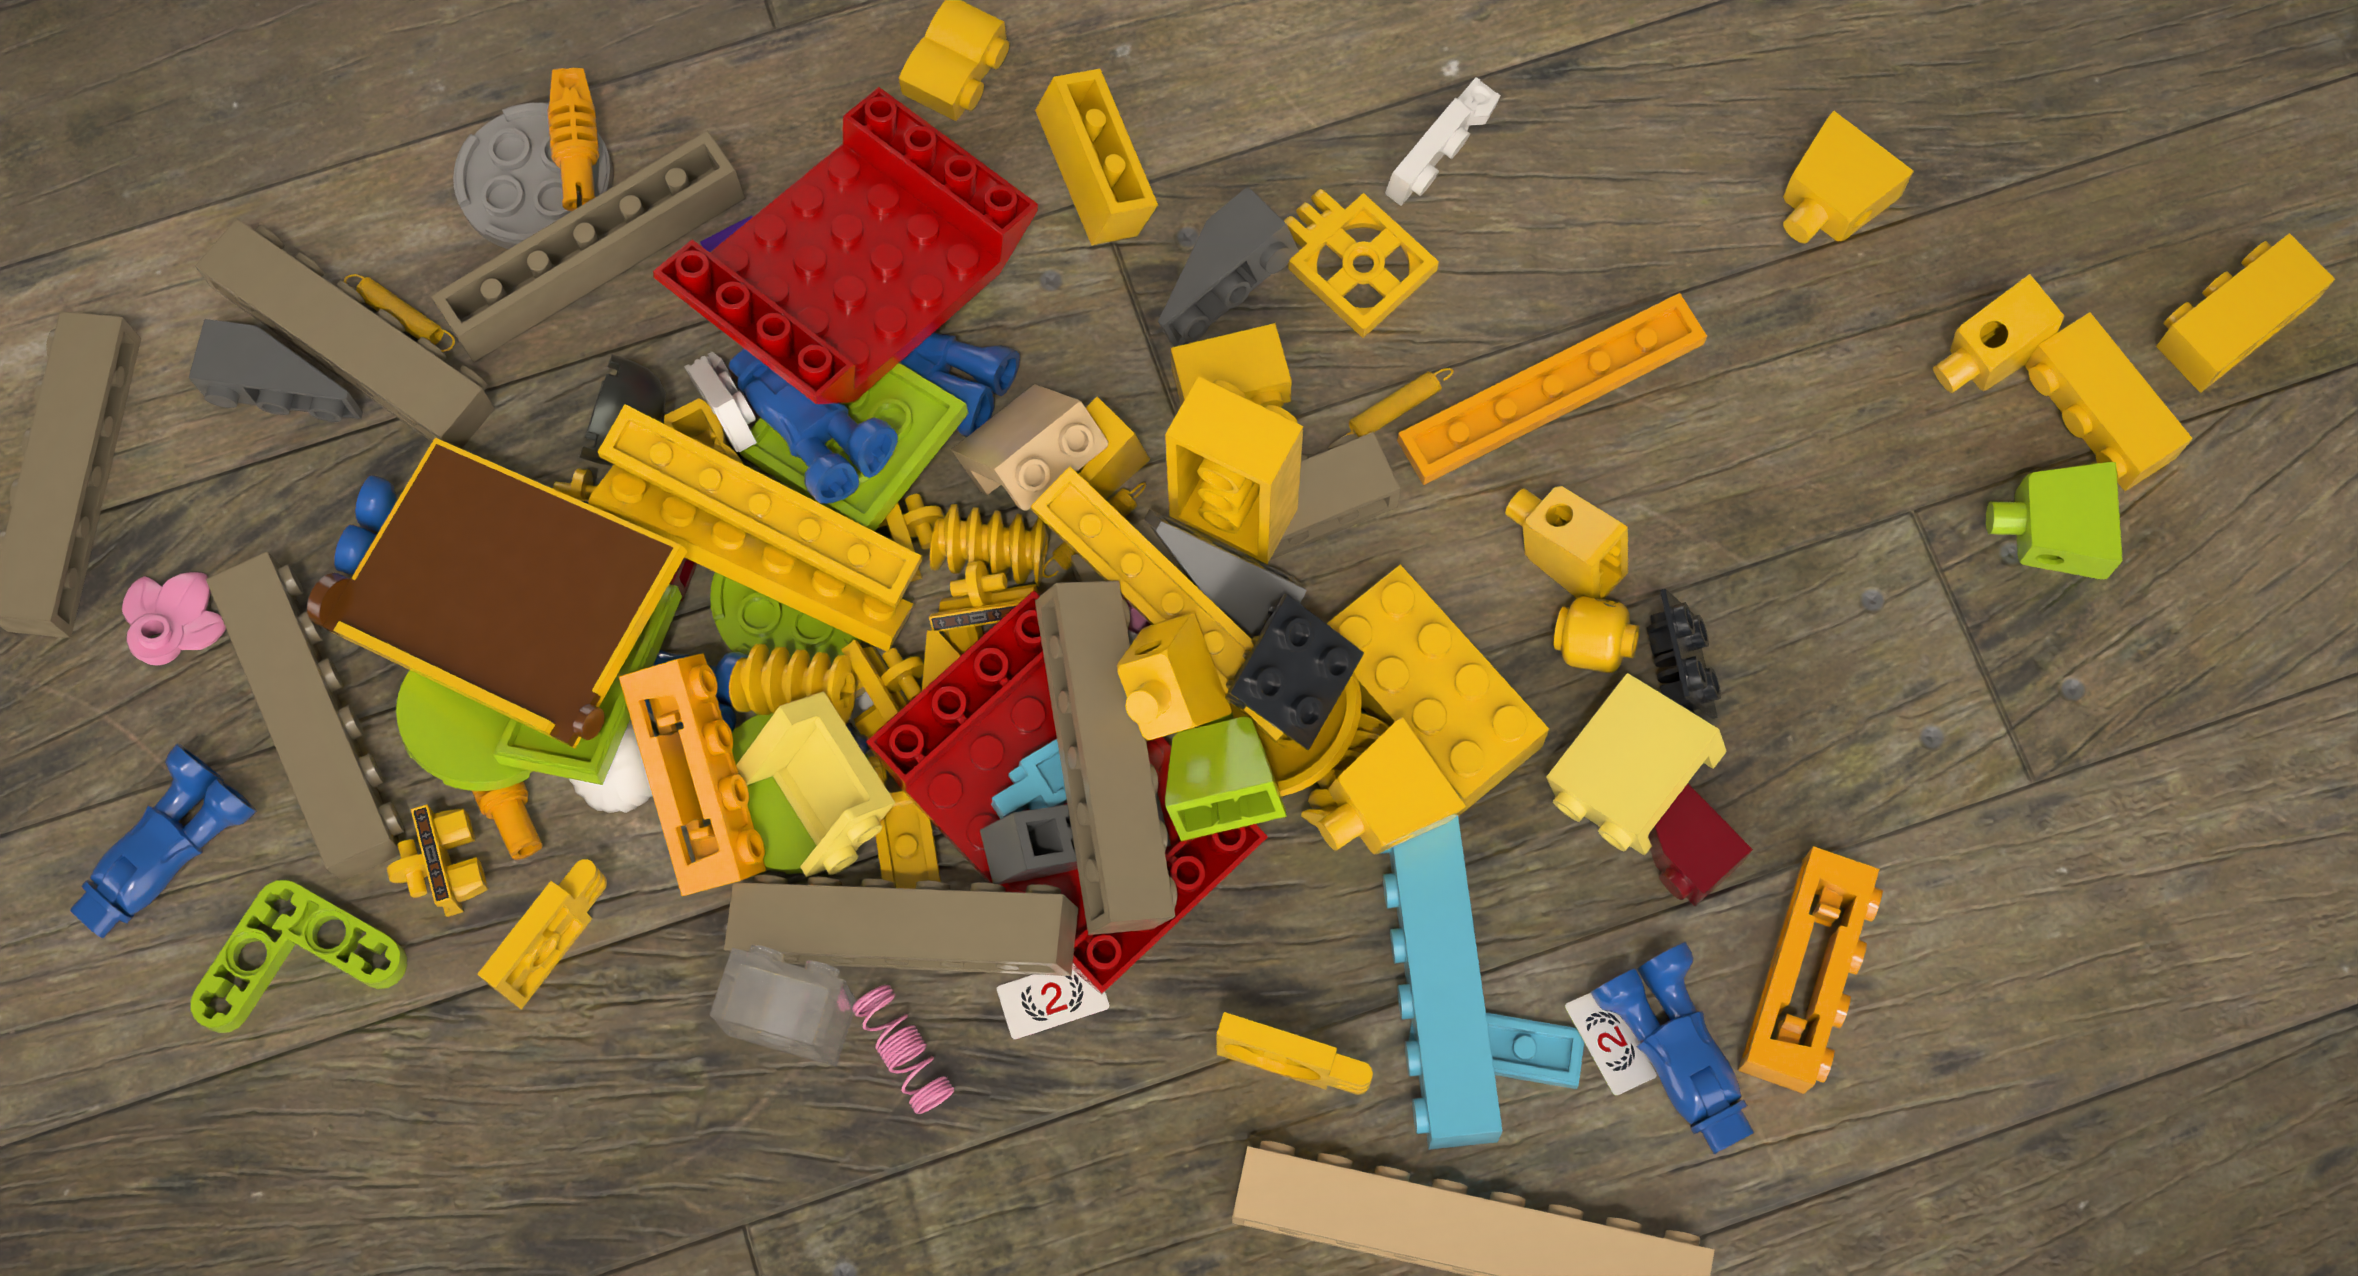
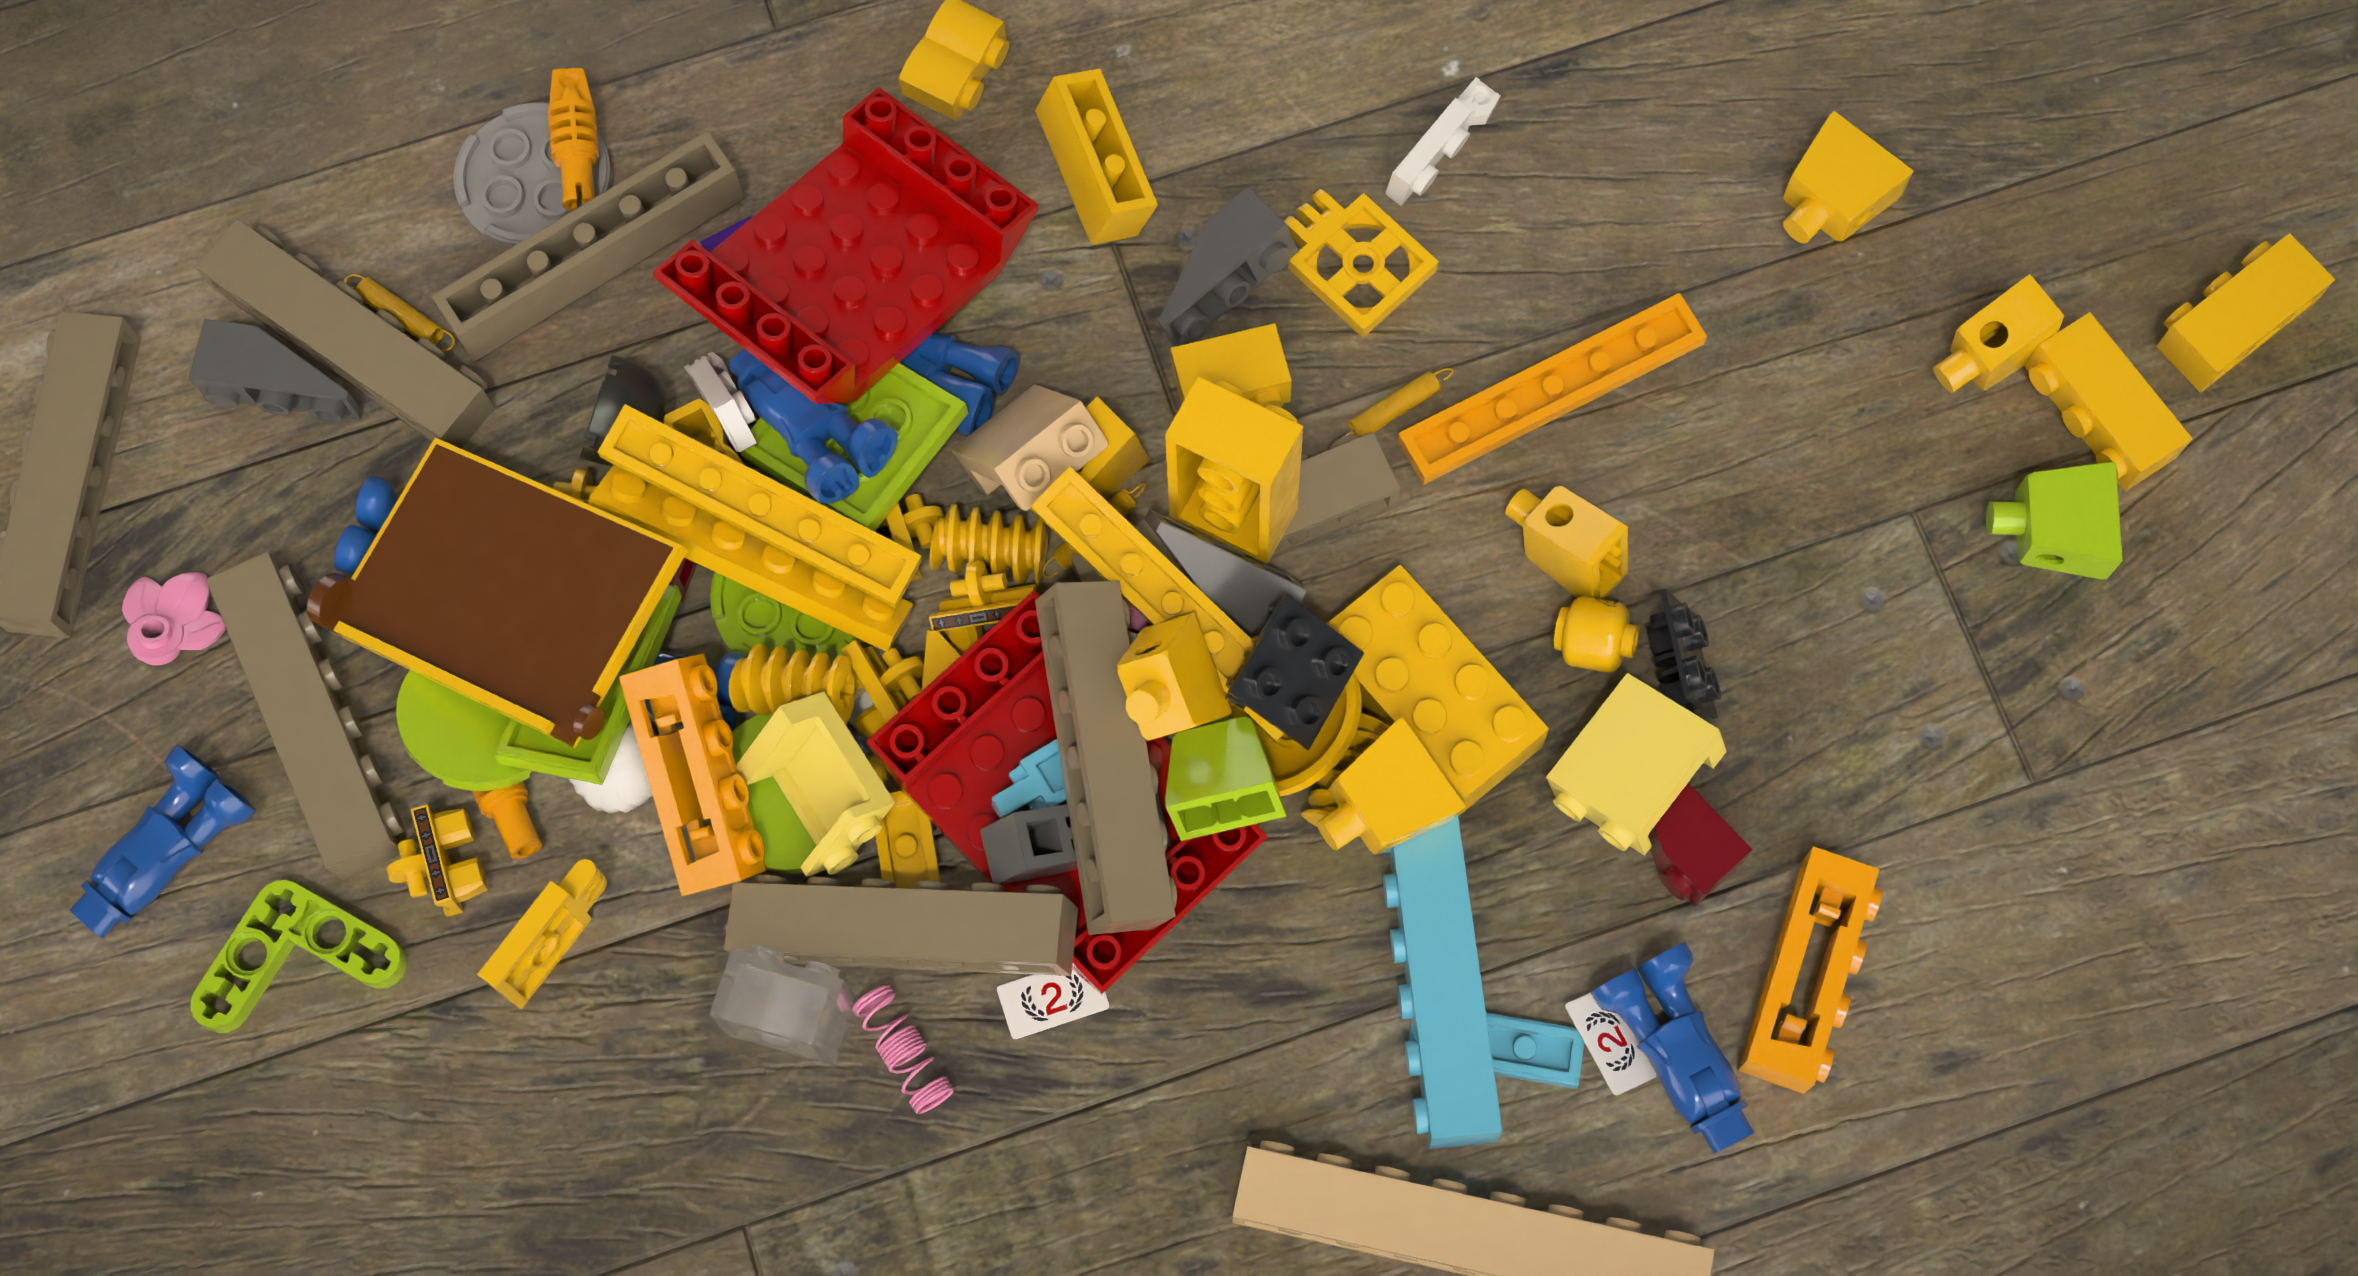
yellow piece [1217,1012,1373,1095] -> none

